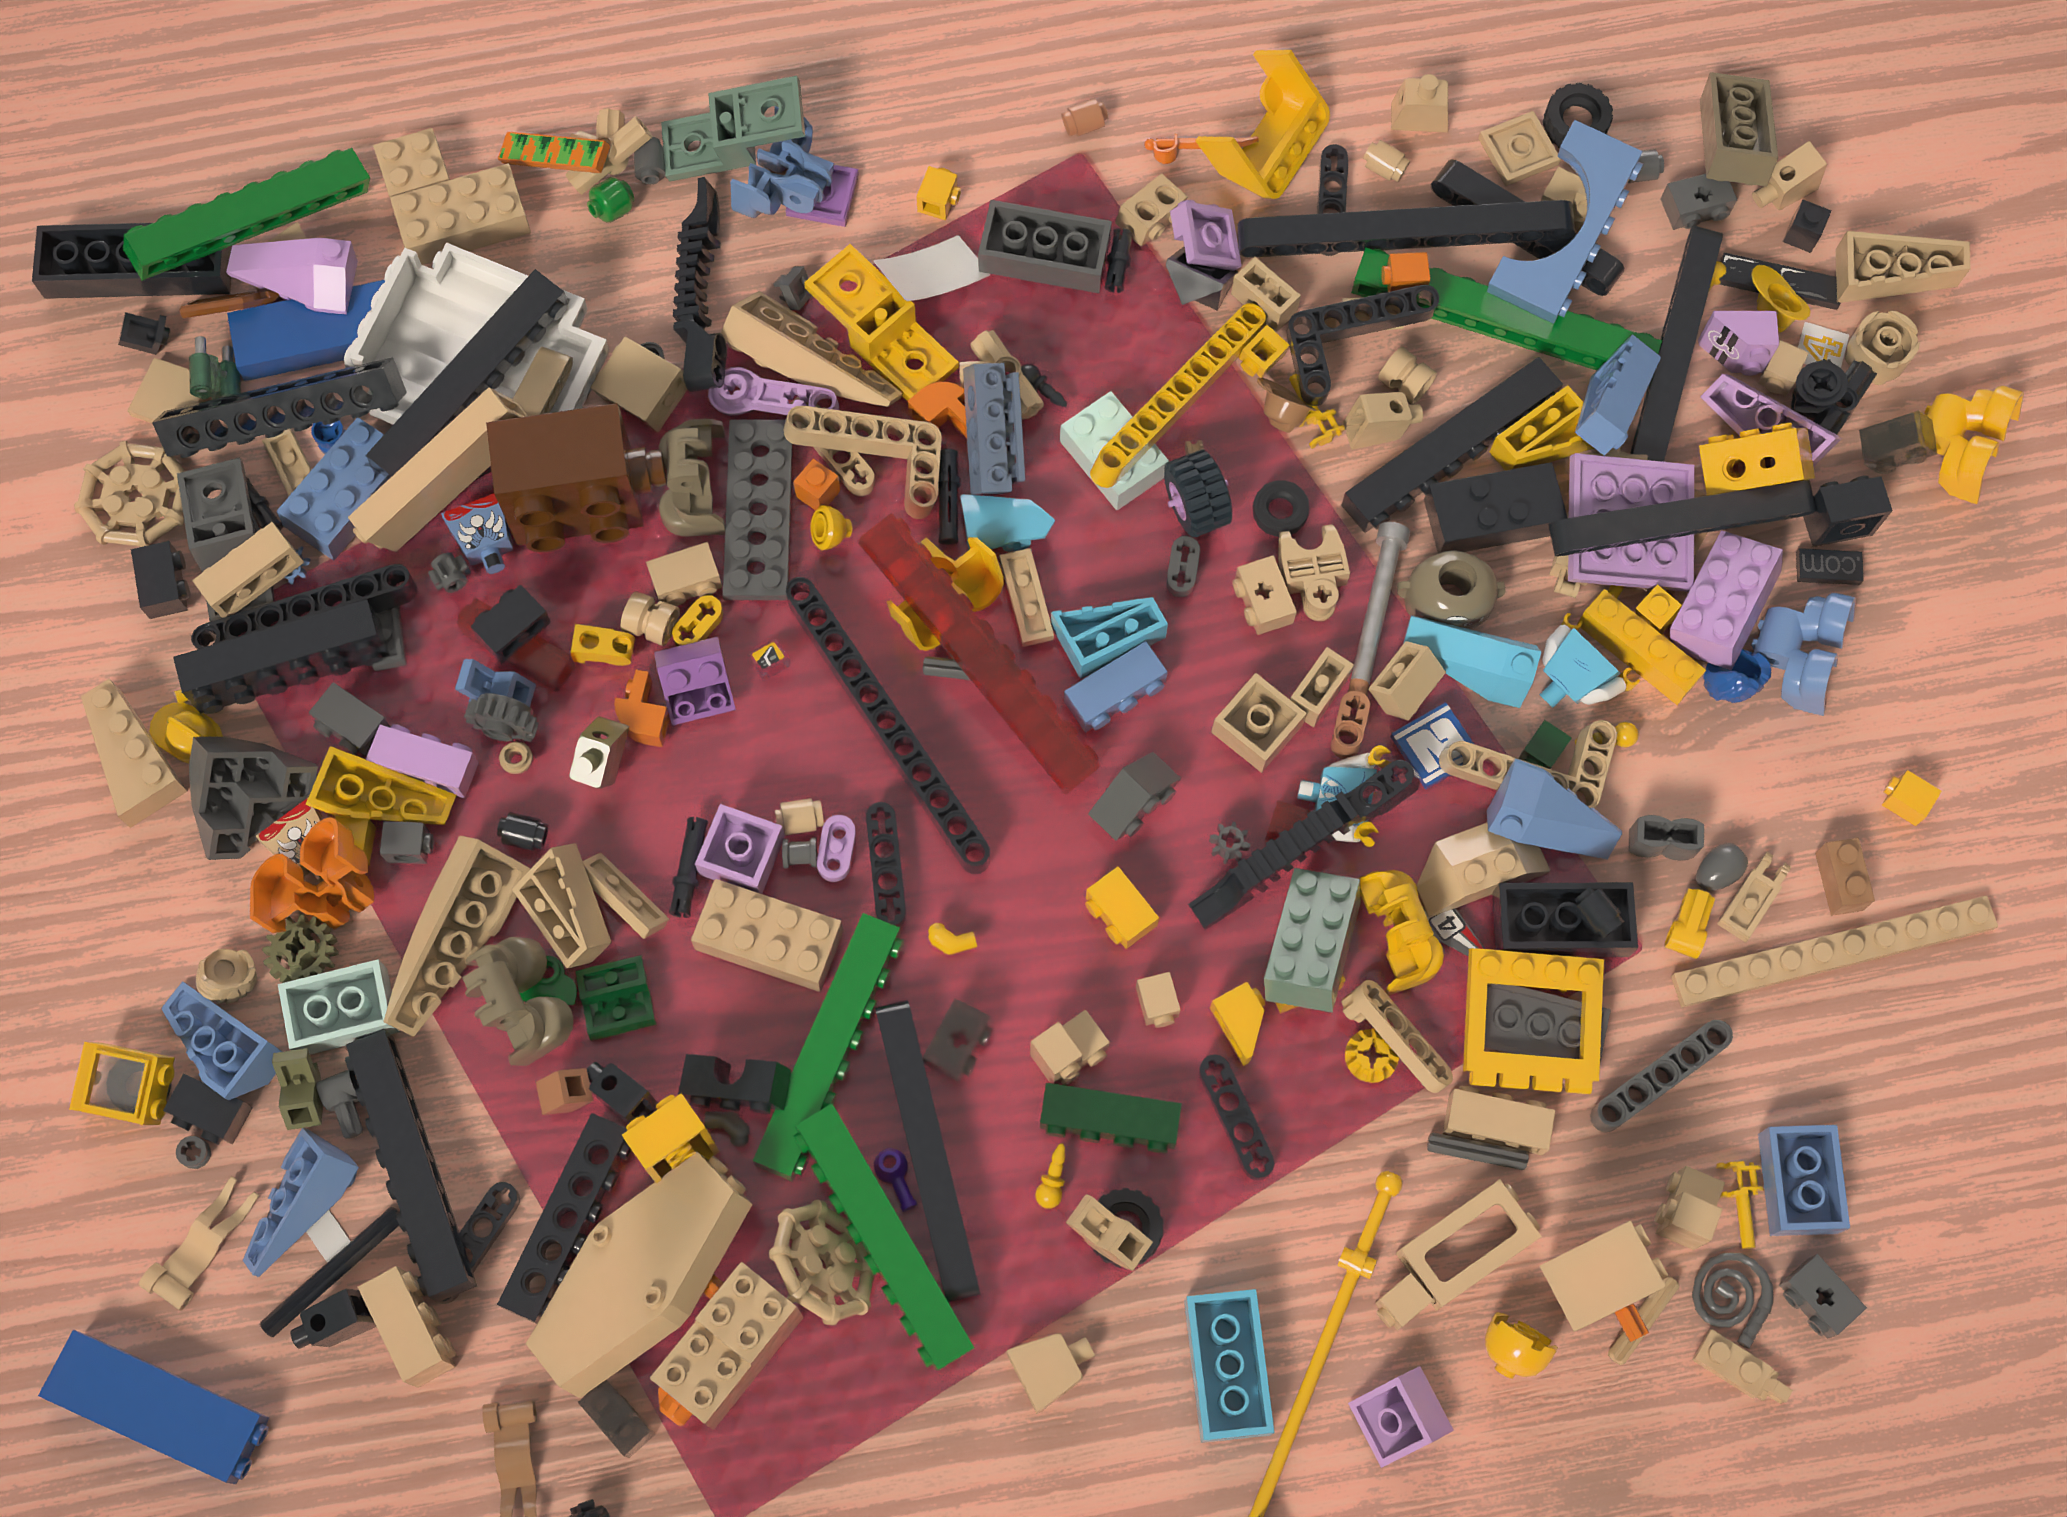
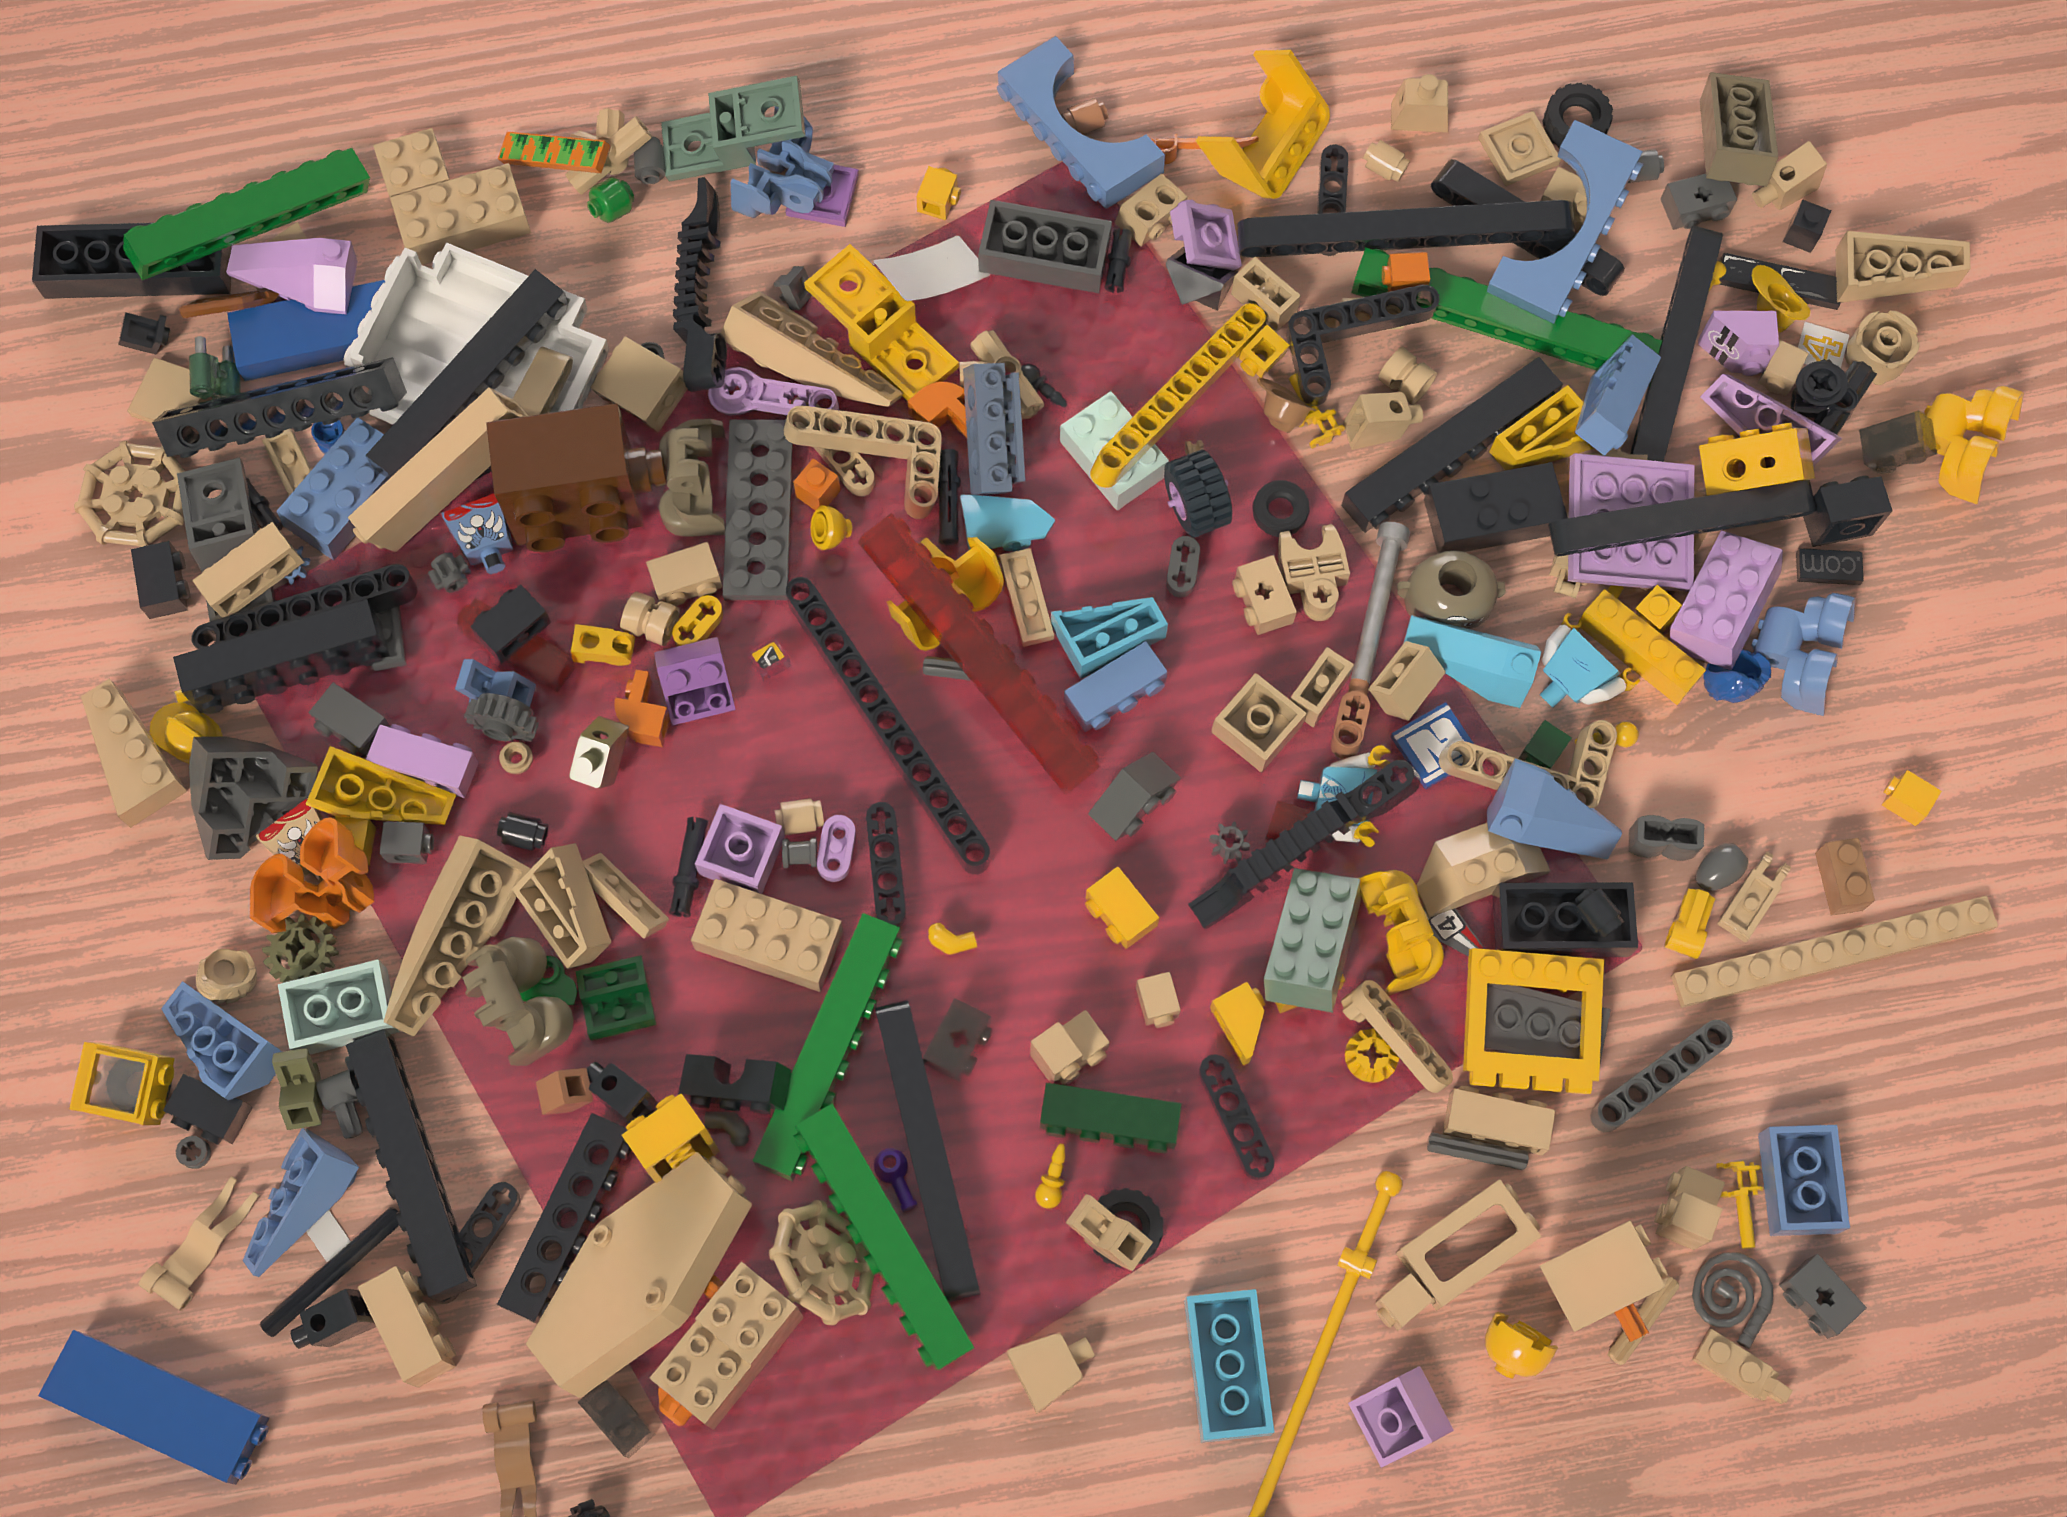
none -> medium blue arch [997,36,1165,209]

